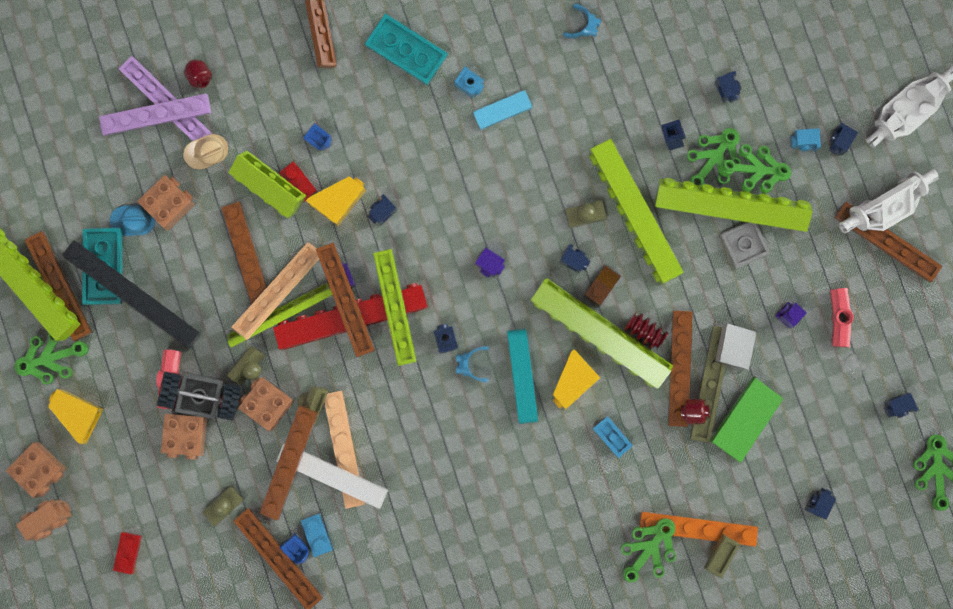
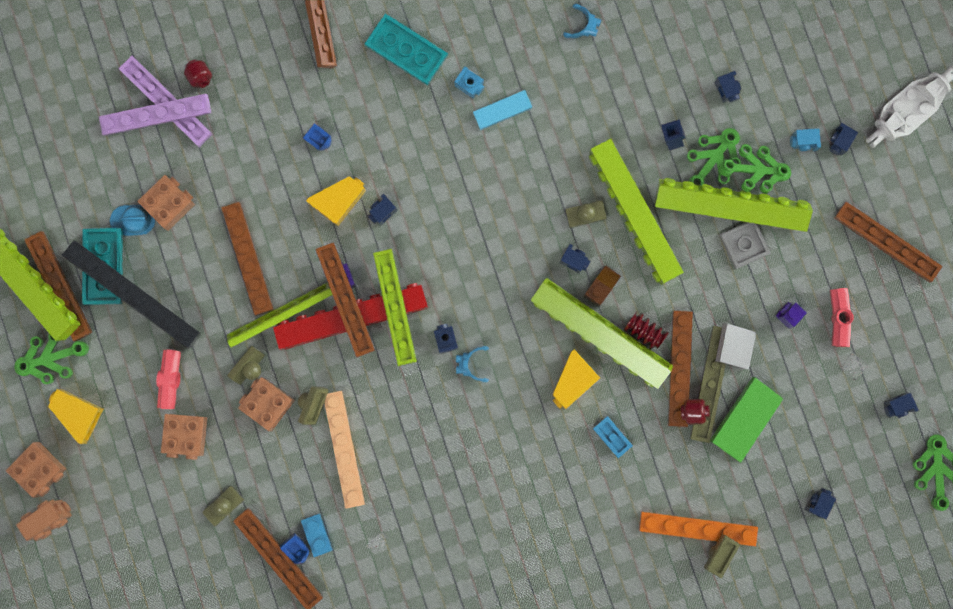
red plate [113,532,142,575] -> none
brick [157,371,241,421] -> none
tan piece [183,134,229,170] -> none
lime brick [228,151,306,218] -> none
light nougat plate [231,242,319,340] -> none
dark orange plate [259,405,318,521] -> none
white tile [276,443,388,509] -> none
red plate [279,161,318,203] -> none
dark purple brick [475,247,506,278] -> none
teal beam [507,328,538,424] -> none
bright green plant [621,518,676,582] -> none
white plate [839,169,939,234] -> none

